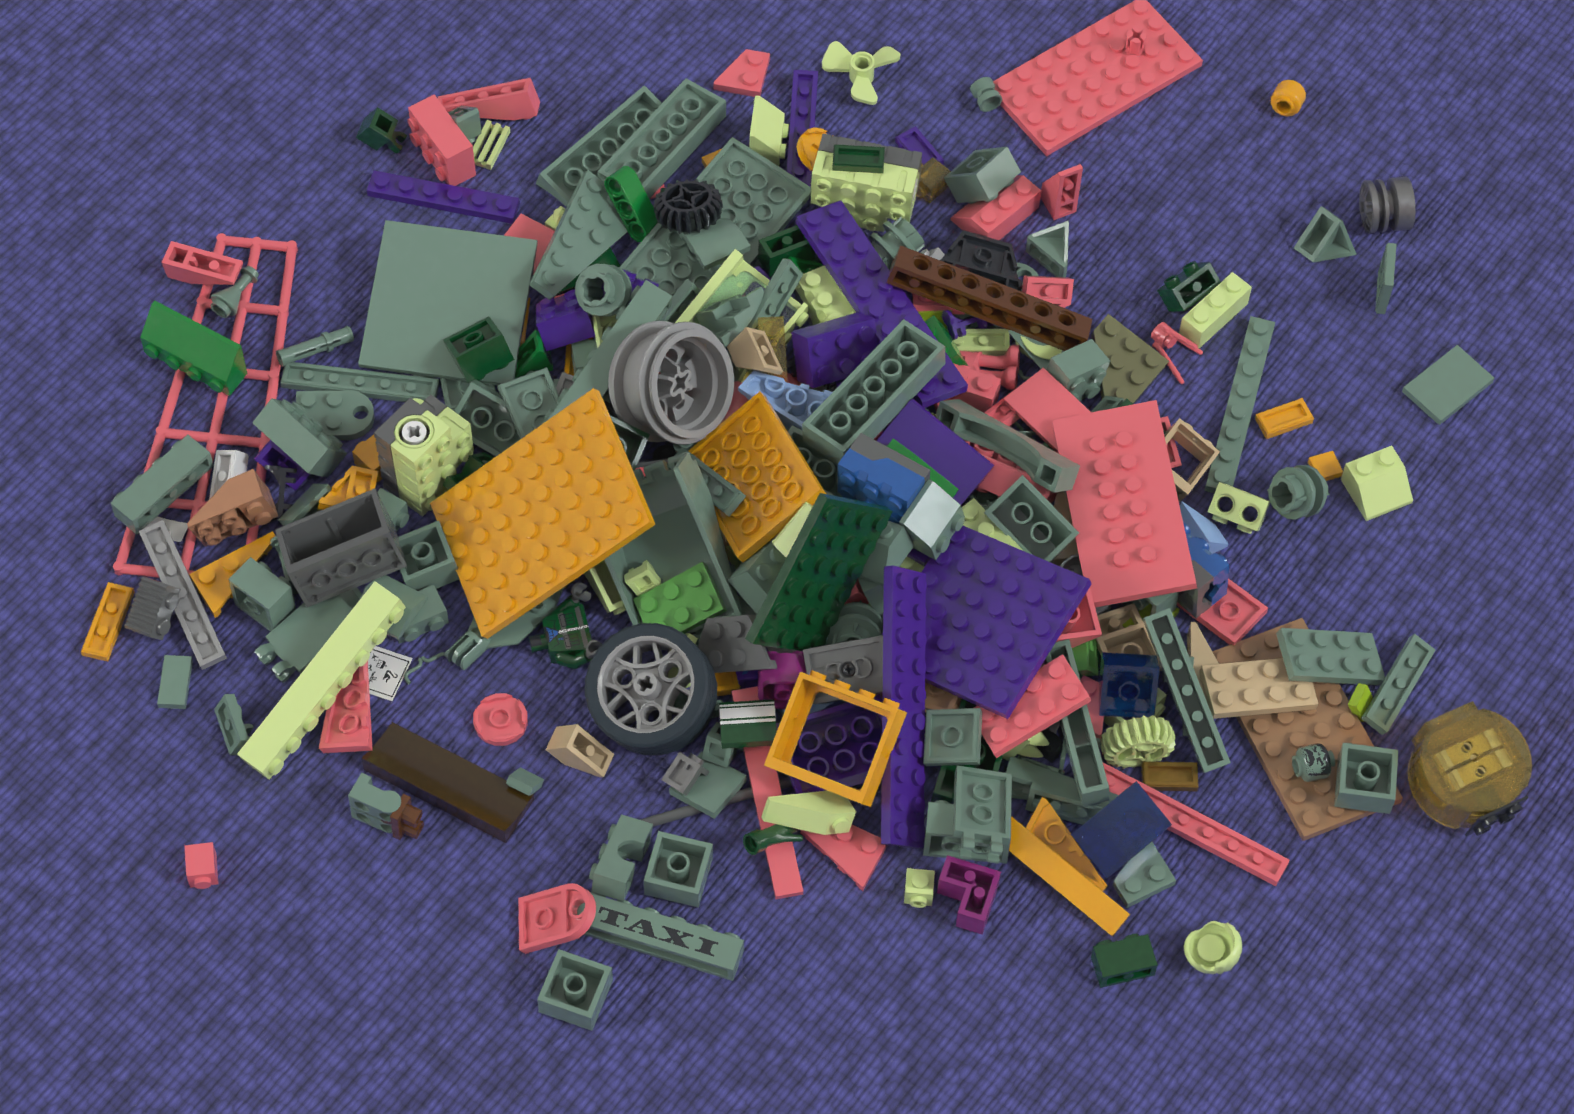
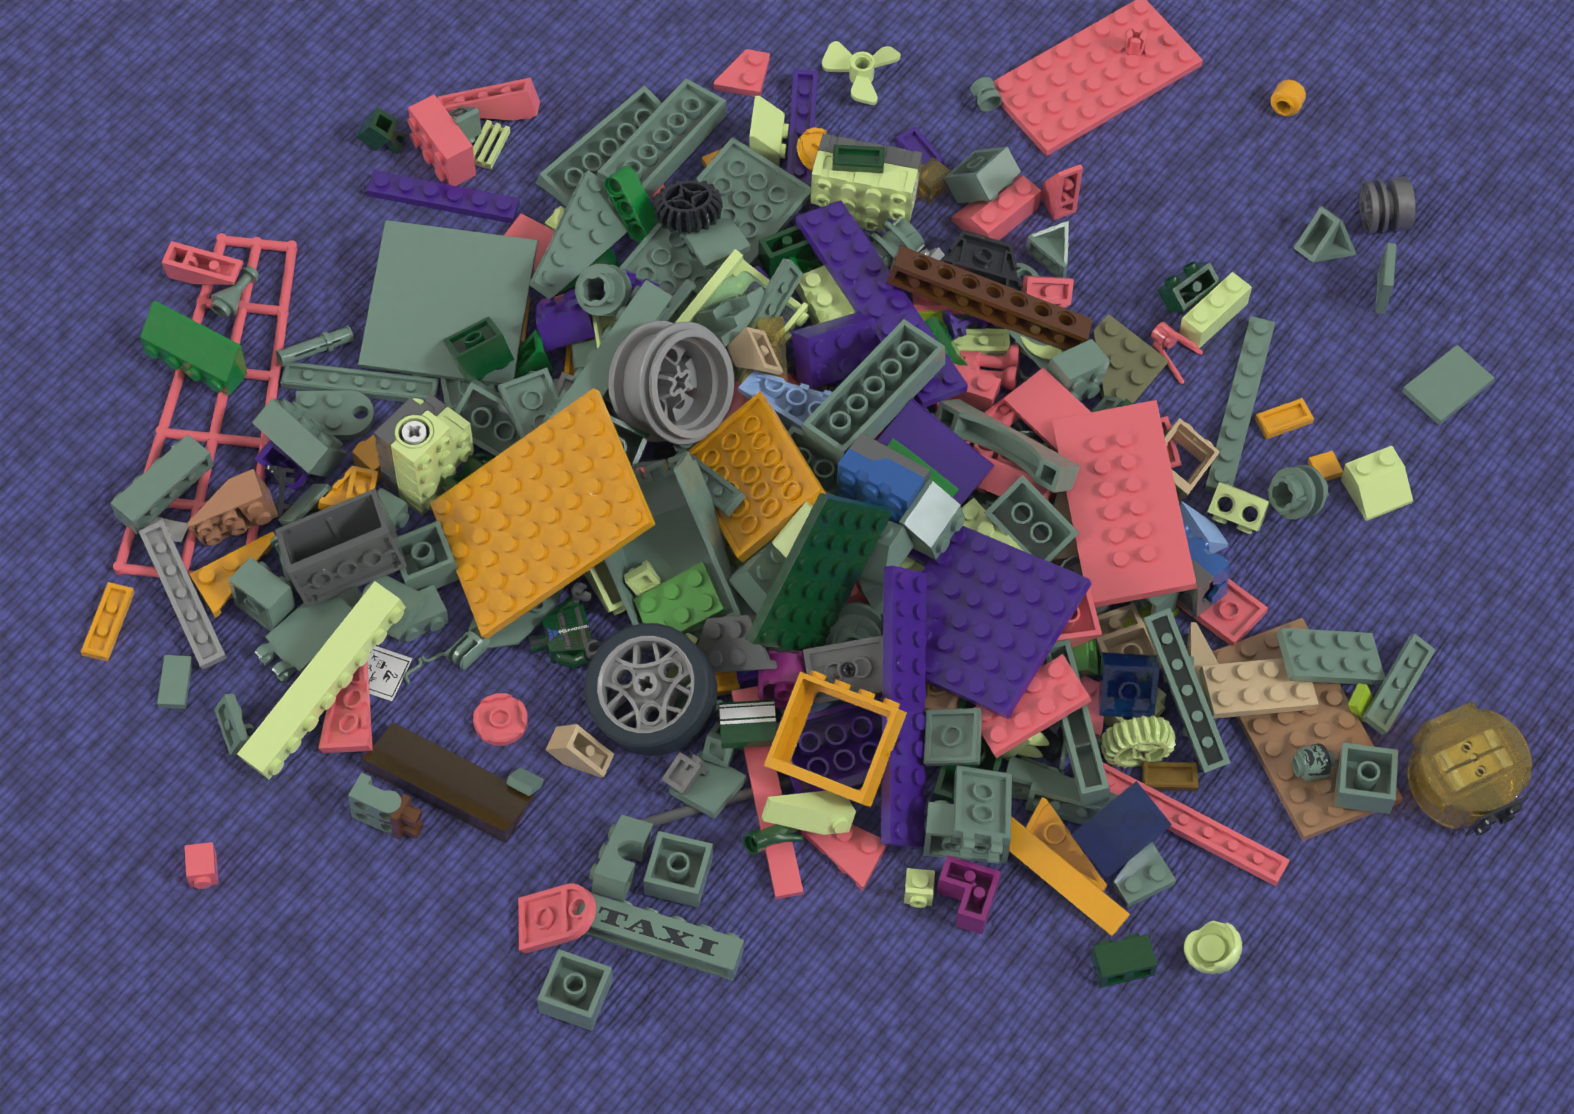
dark grey brick [124,577,181,640] -> none
white slope [209,450,249,499] -> none

